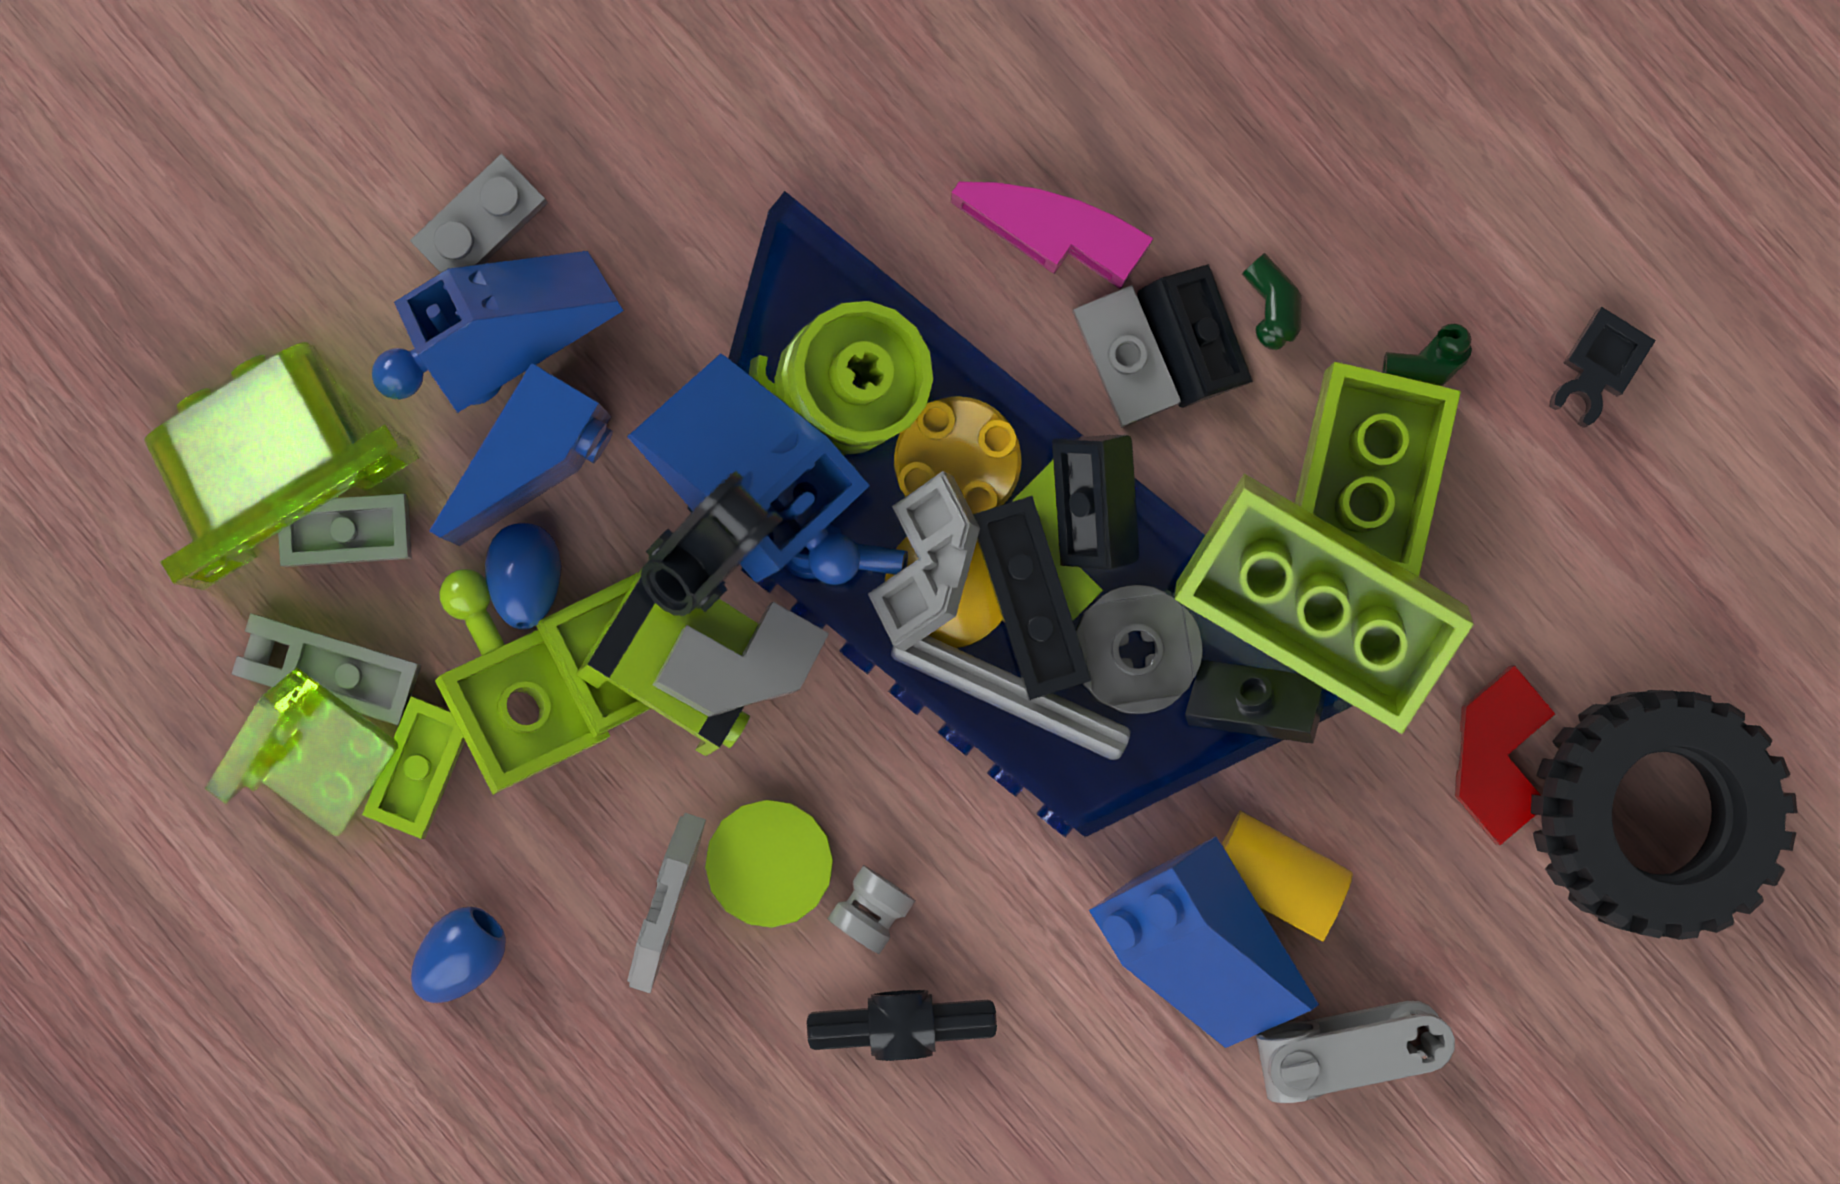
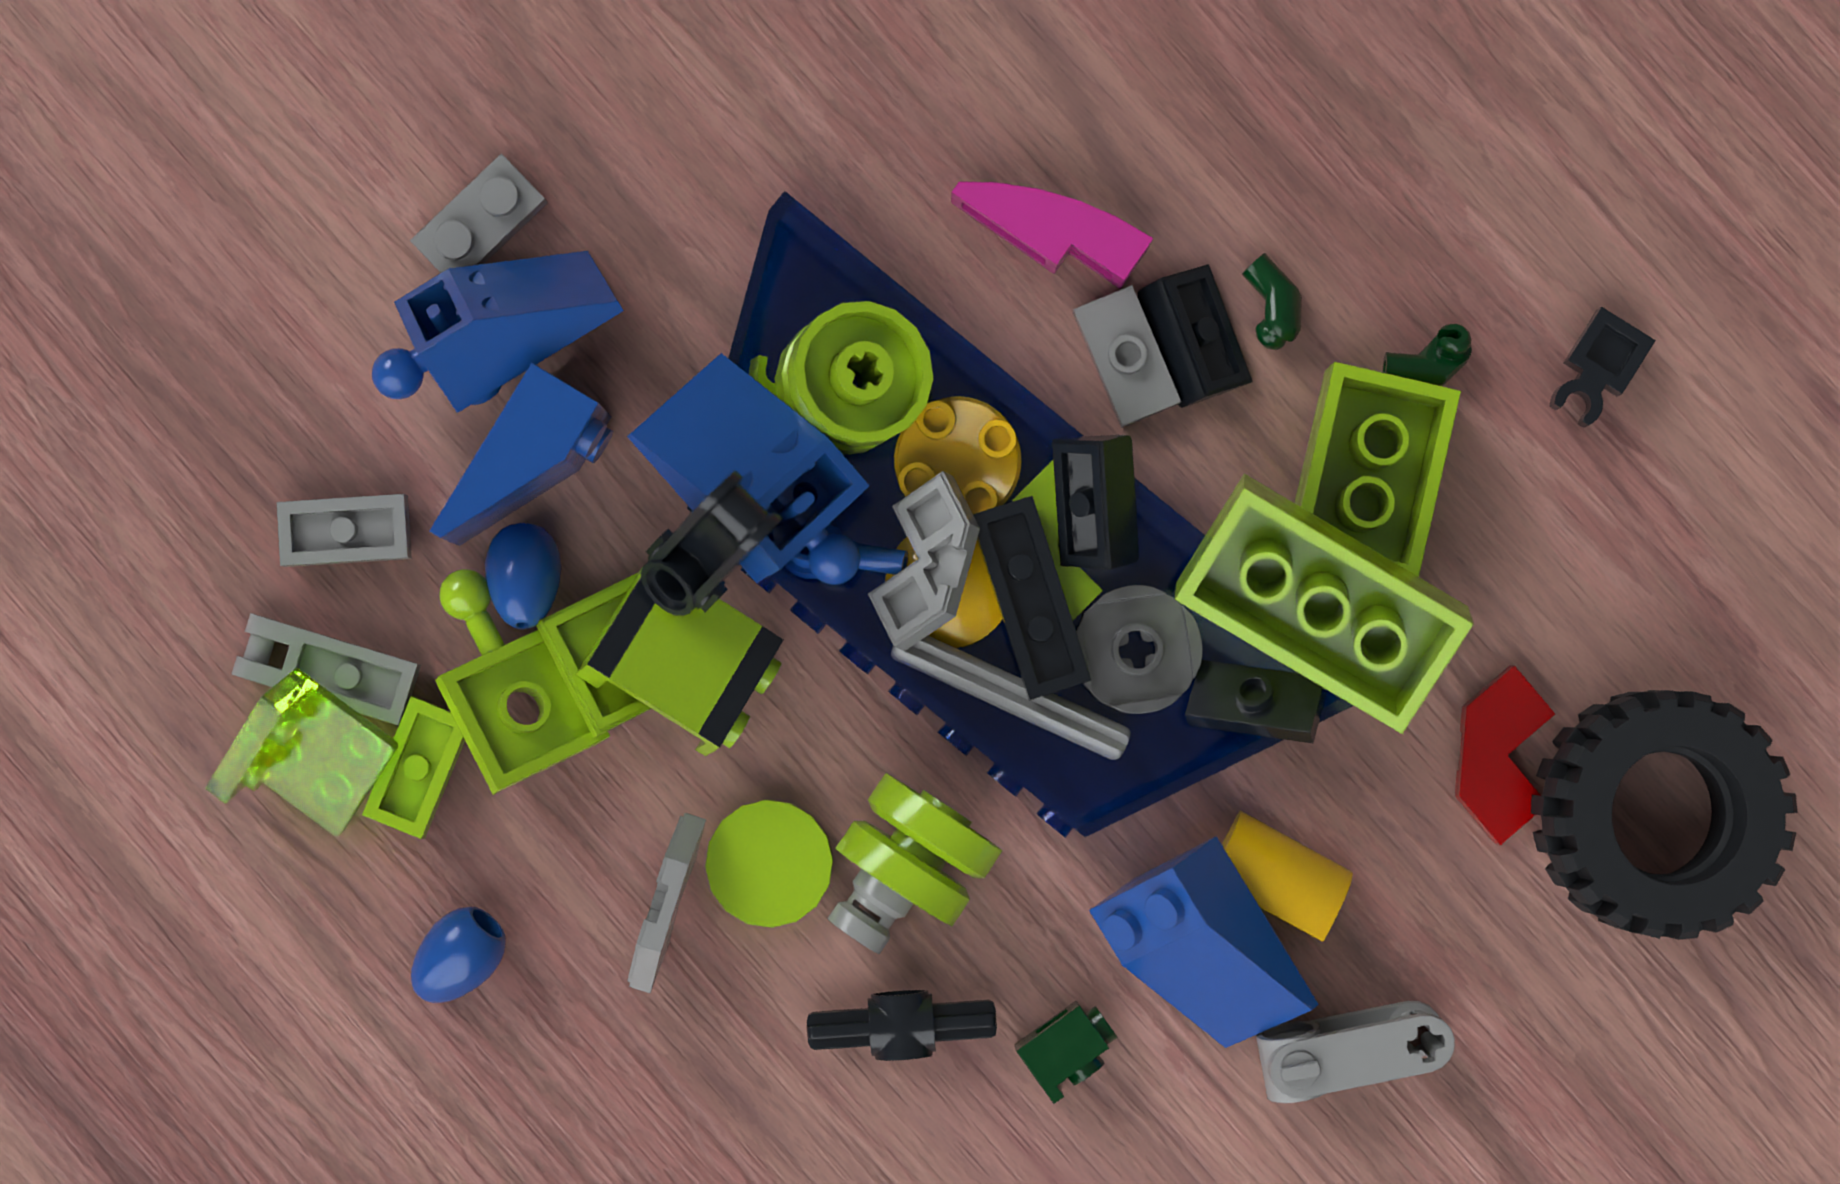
clear neon green windscreen [144,342,419,590] -> none
light grey tile [653,602,829,717] -> none
none -> lime wheel [835,772,1003,926]
none -> dark green brick [1014,1001,1118,1104]

